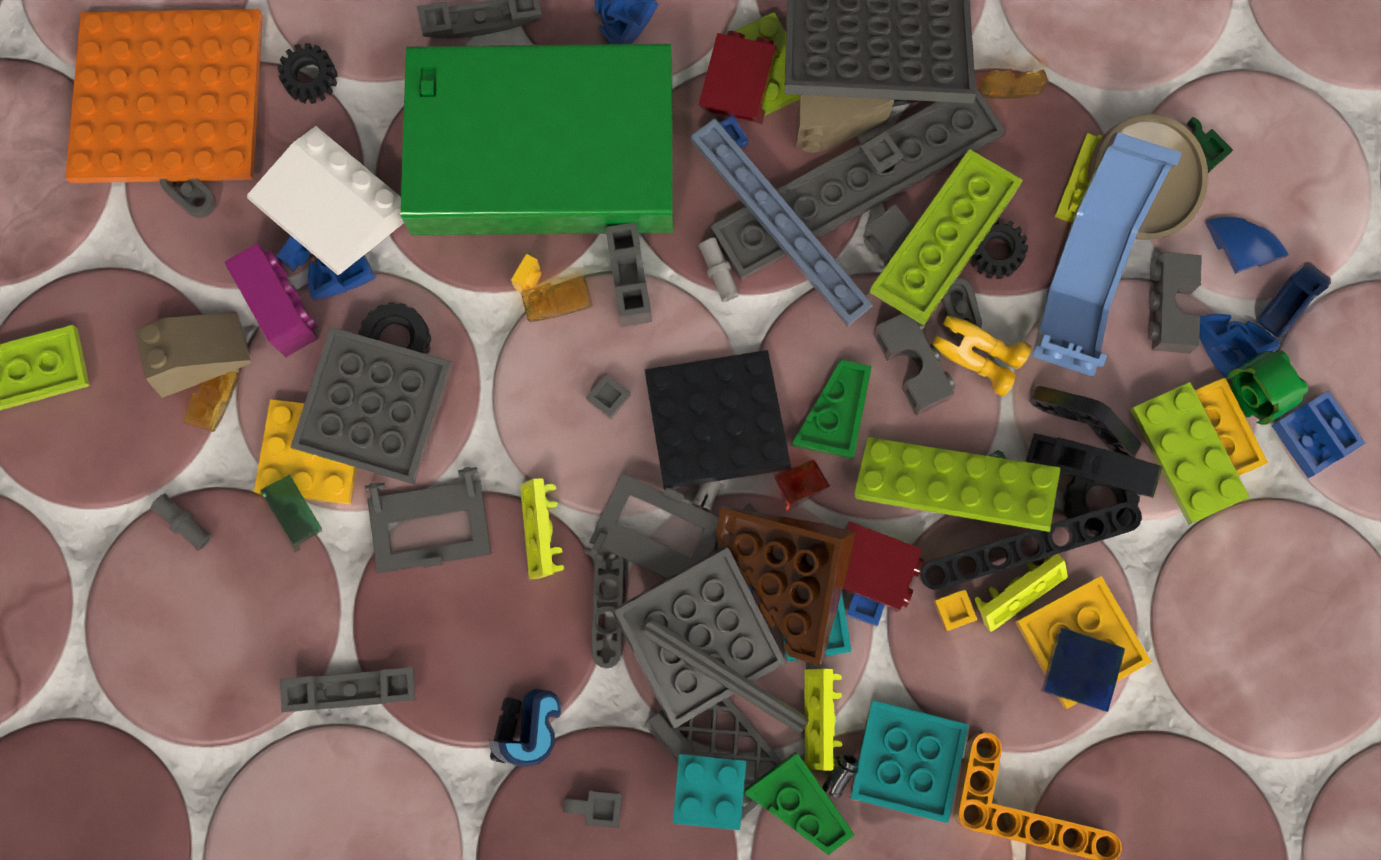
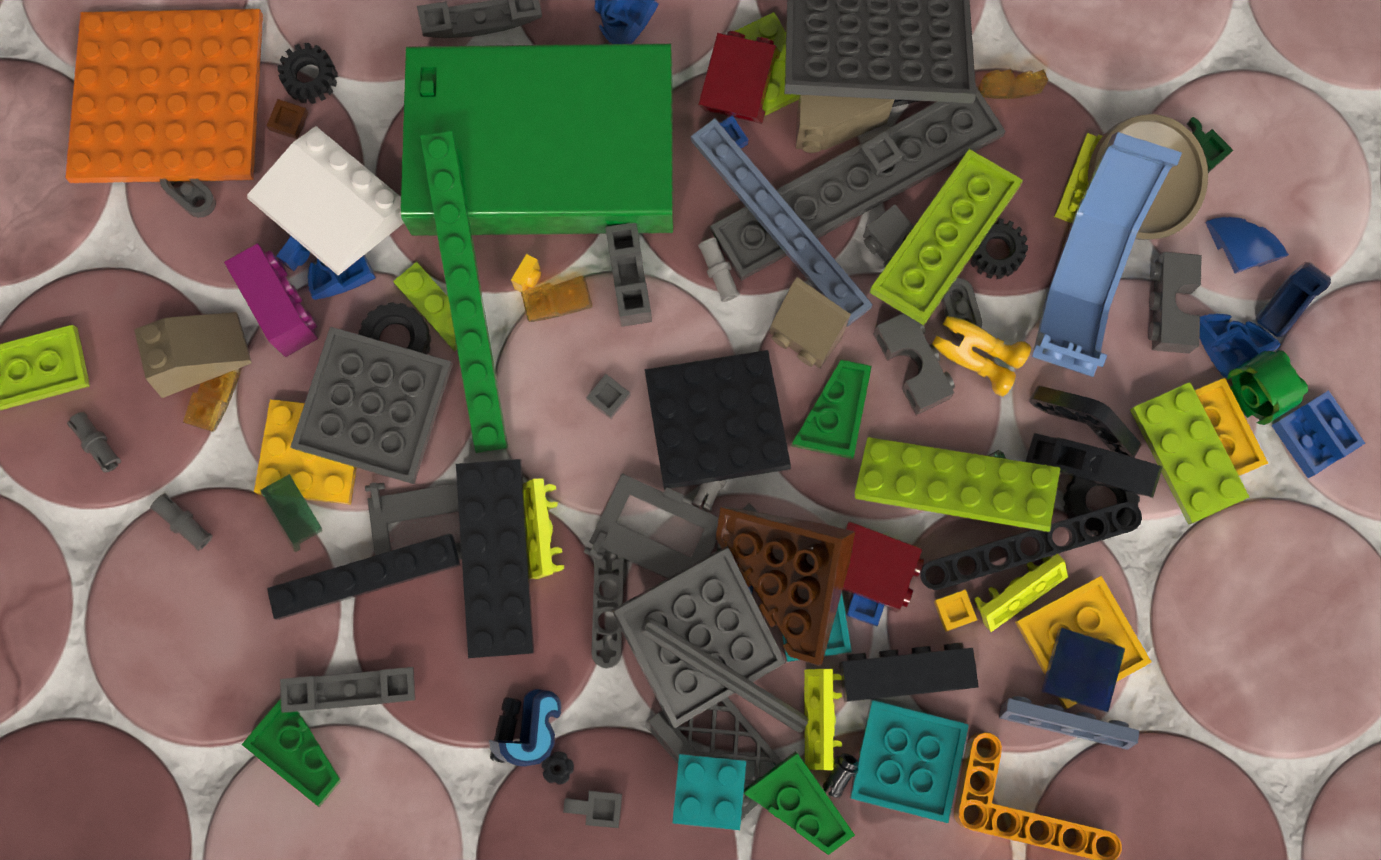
clear red slope [774,459,830,511] -> none
none -> dark grey pin [67,412,121,472]
none -> green wing [241,699,341,807]
none -> reddish brown plate [266,99,309,139]
none -> black plate [267,534,461,620]
none -> lime plate [393,262,457,352]
none -> green plate [420,131,508,453]
none -> black plate [456,459,534,659]
none -> black plate [541,751,574,785]
none -> dark tan slope [769,277,851,368]
none -> black brick [839,642,979,702]
none -> sand blue plate [999,696,1139,750]

